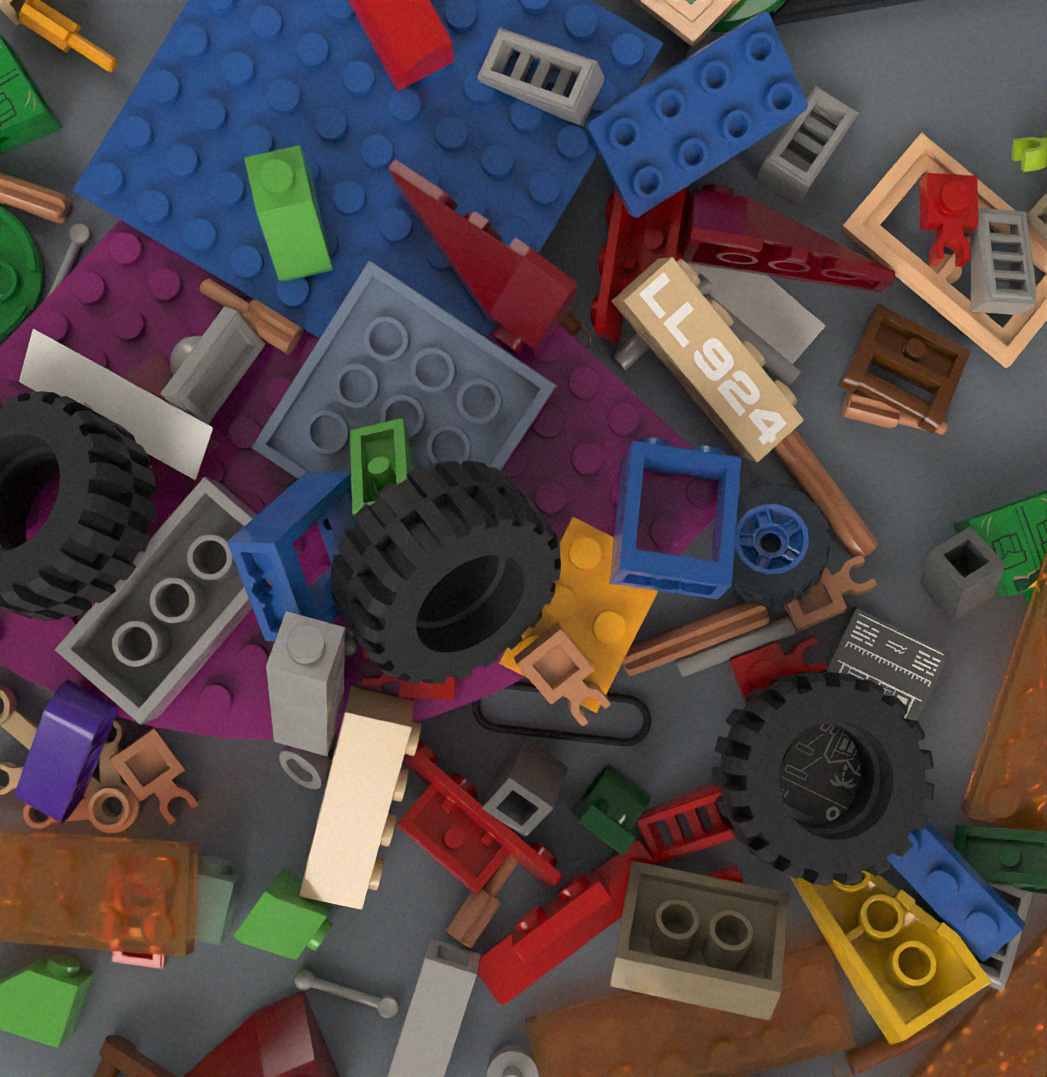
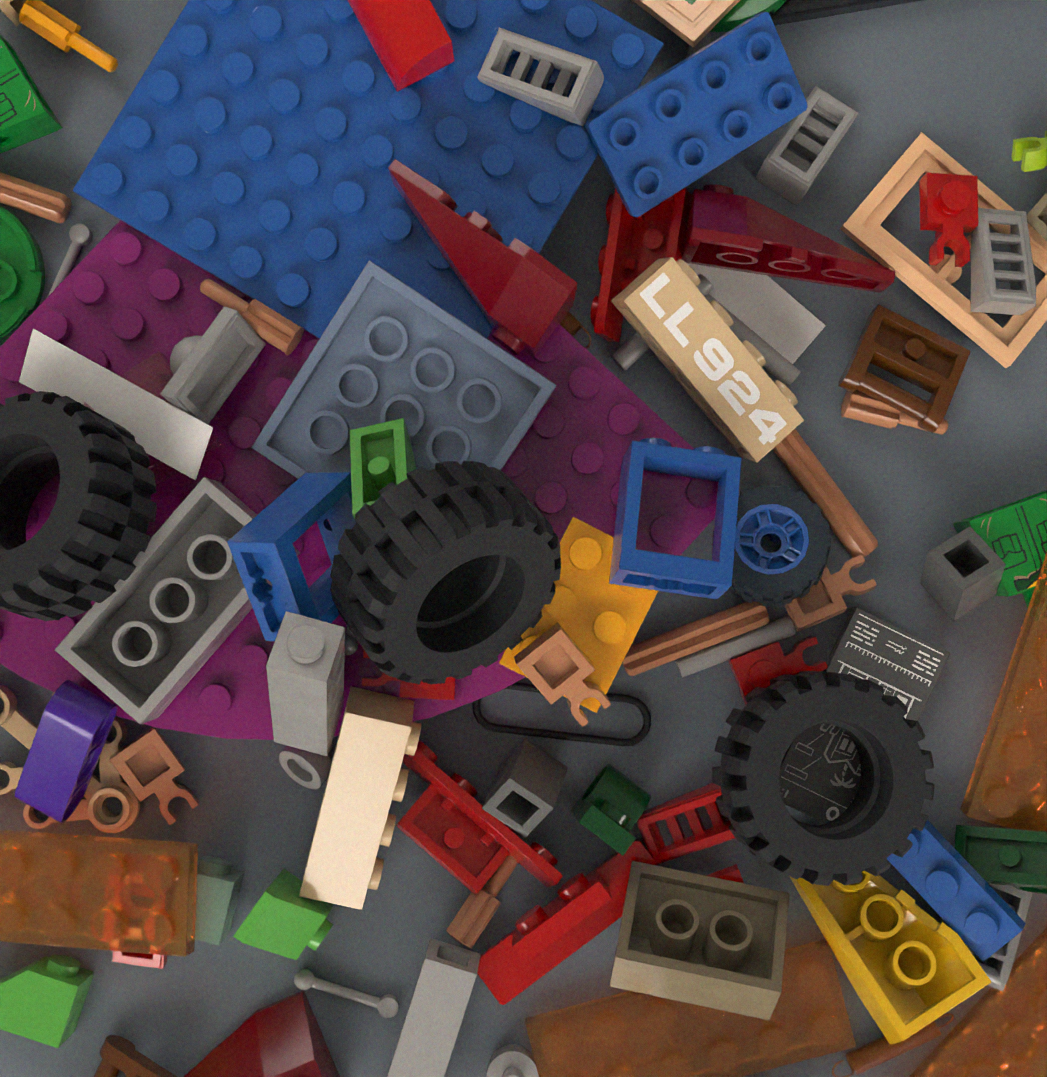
bright green slope [244,145,334,282] -> none

